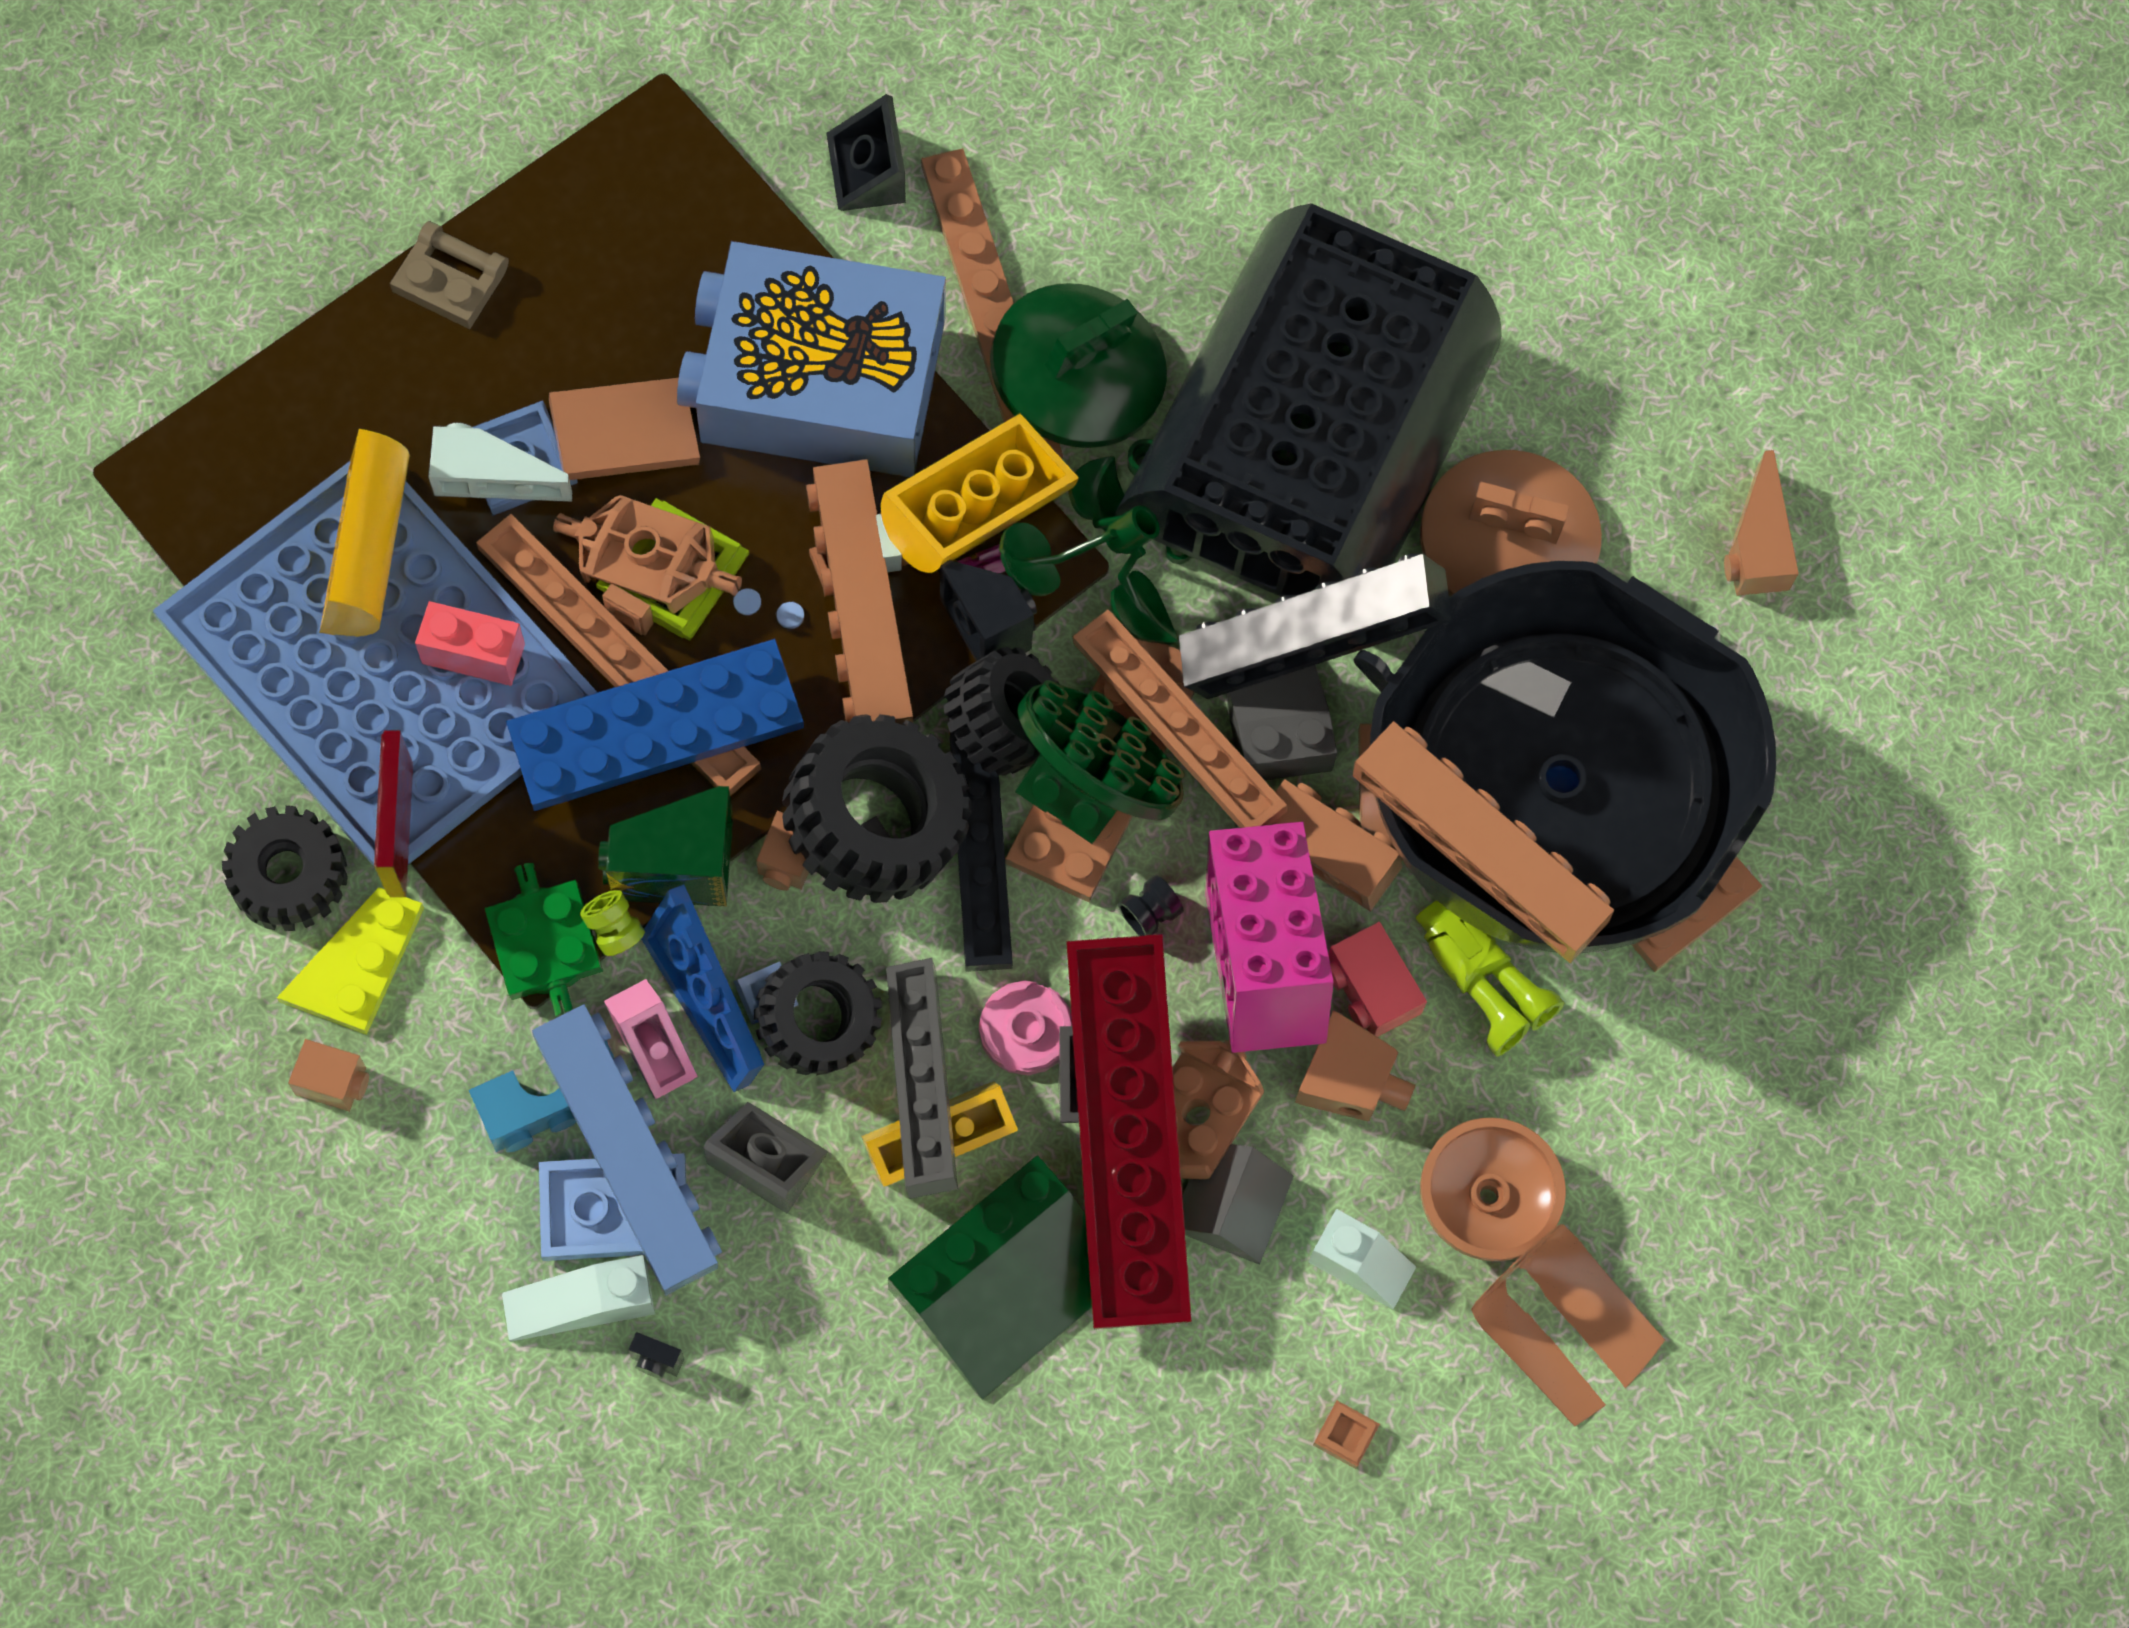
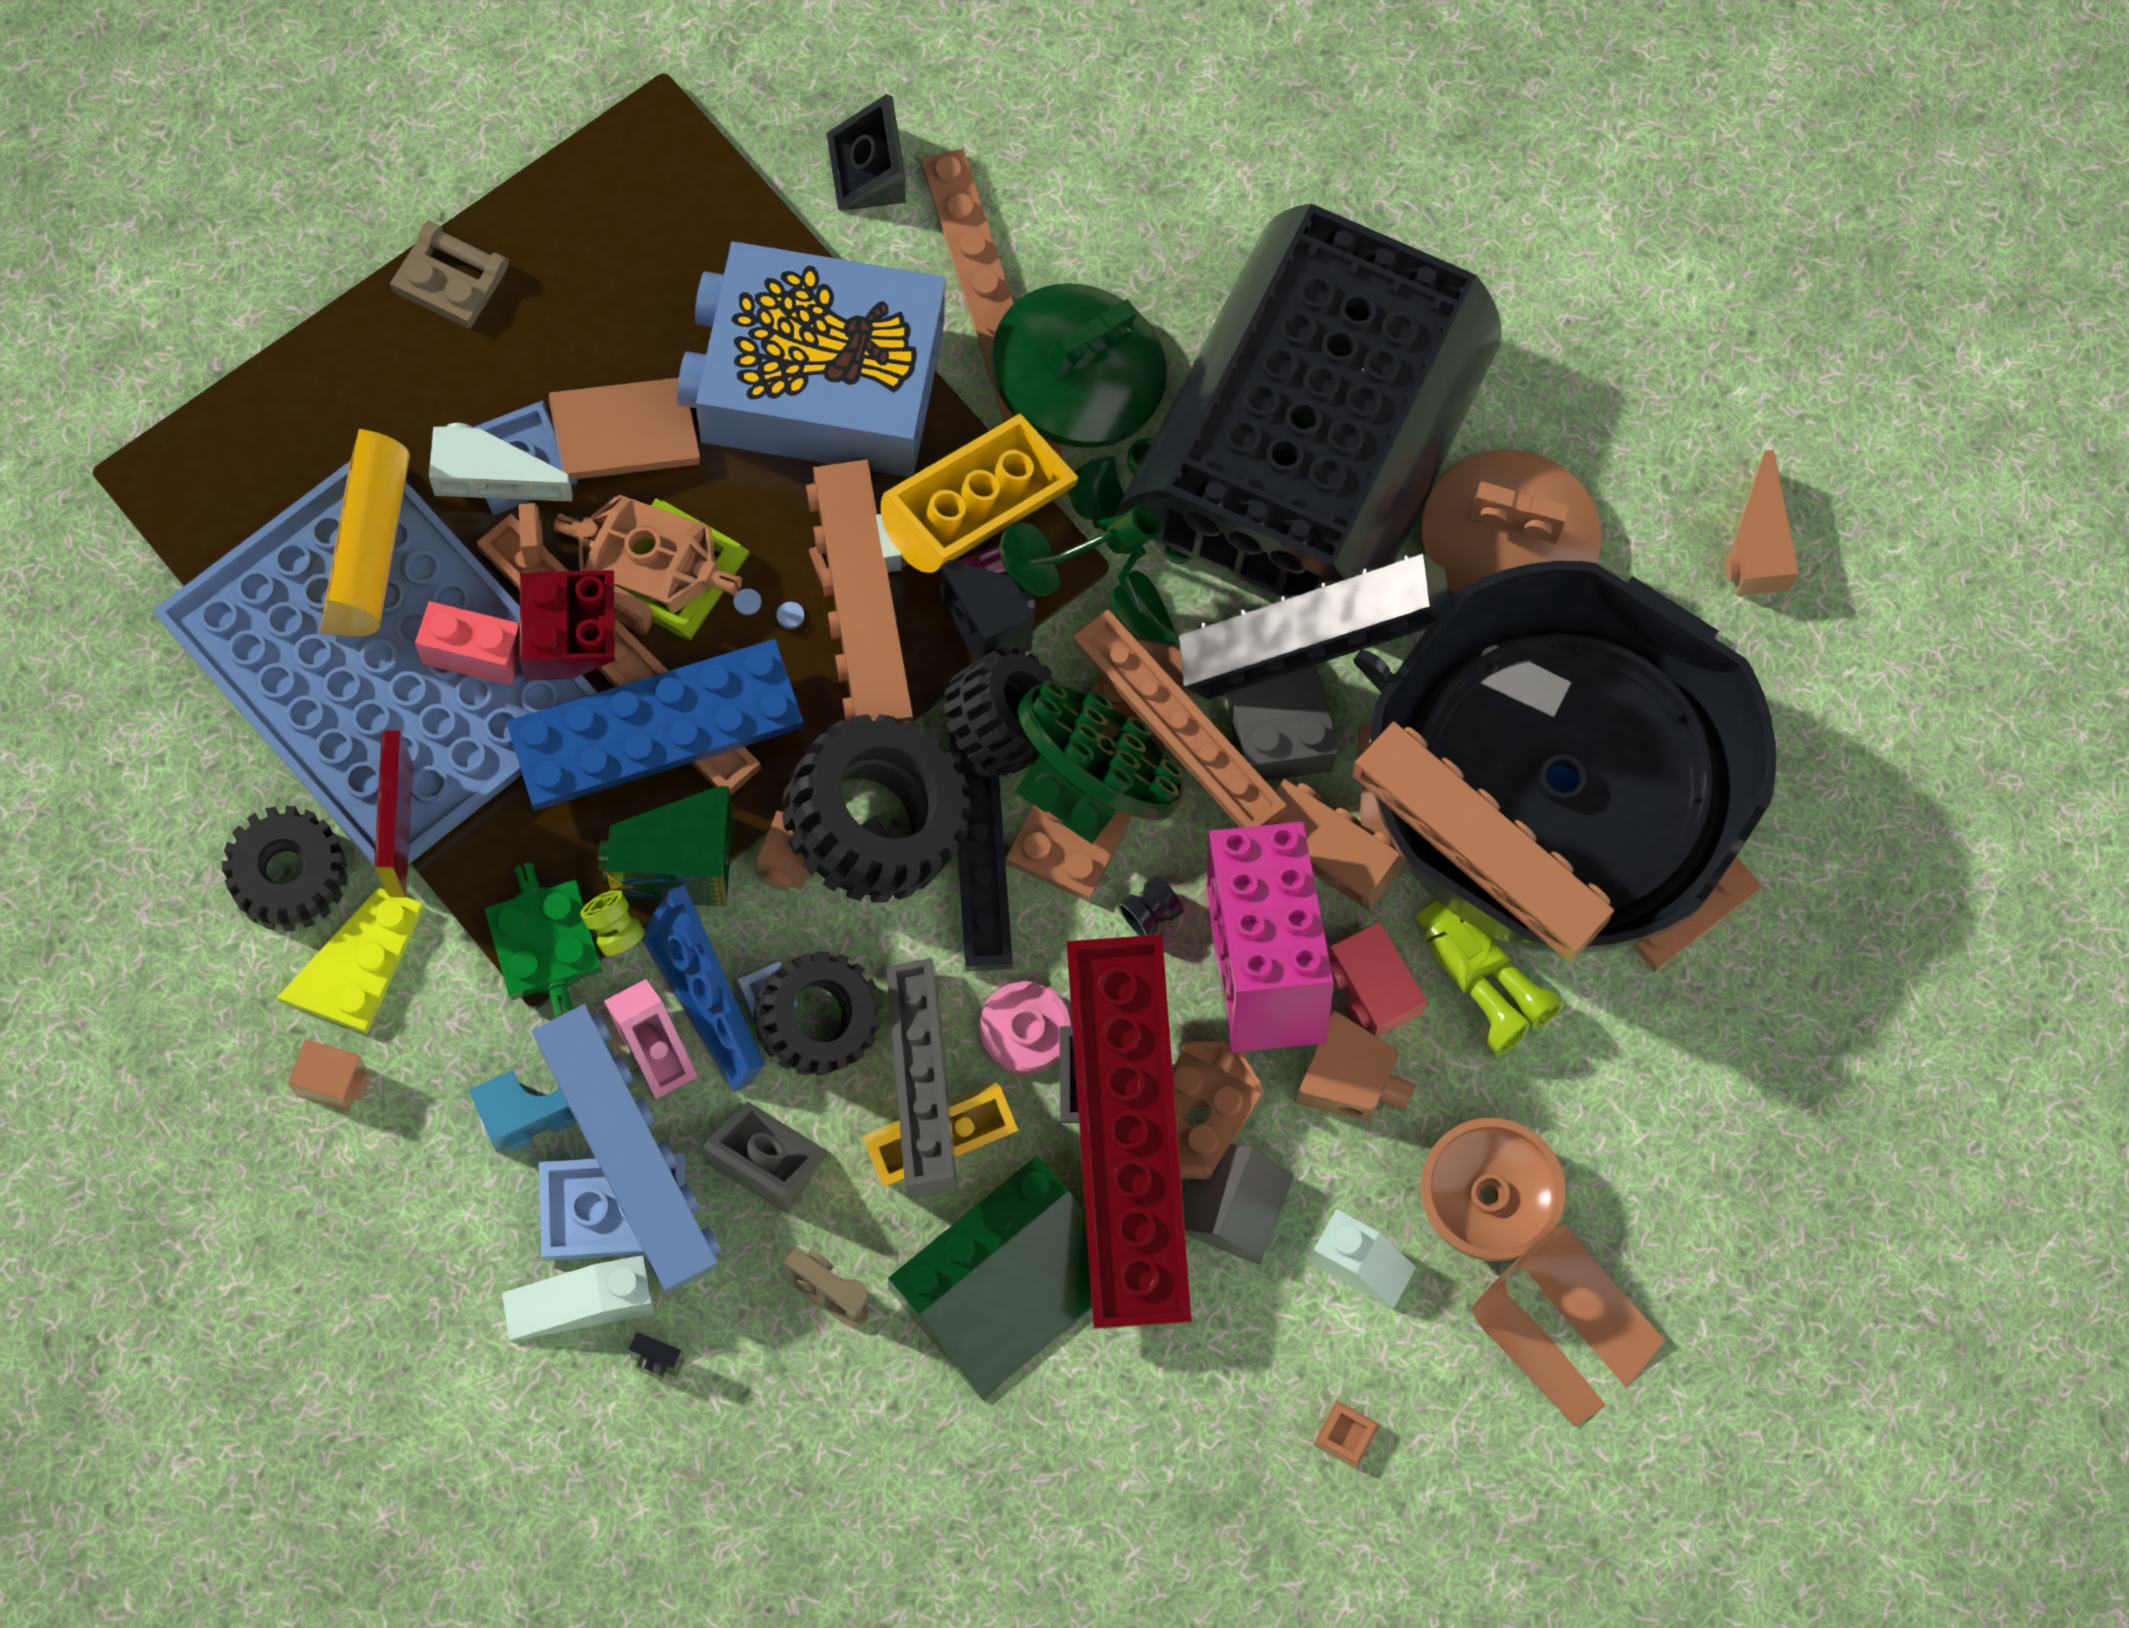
none -> nougat tile [519,503,544,565]
none -> dark red slope [520,570,615,680]
none -> dark tan plate [783,1246,869,1328]

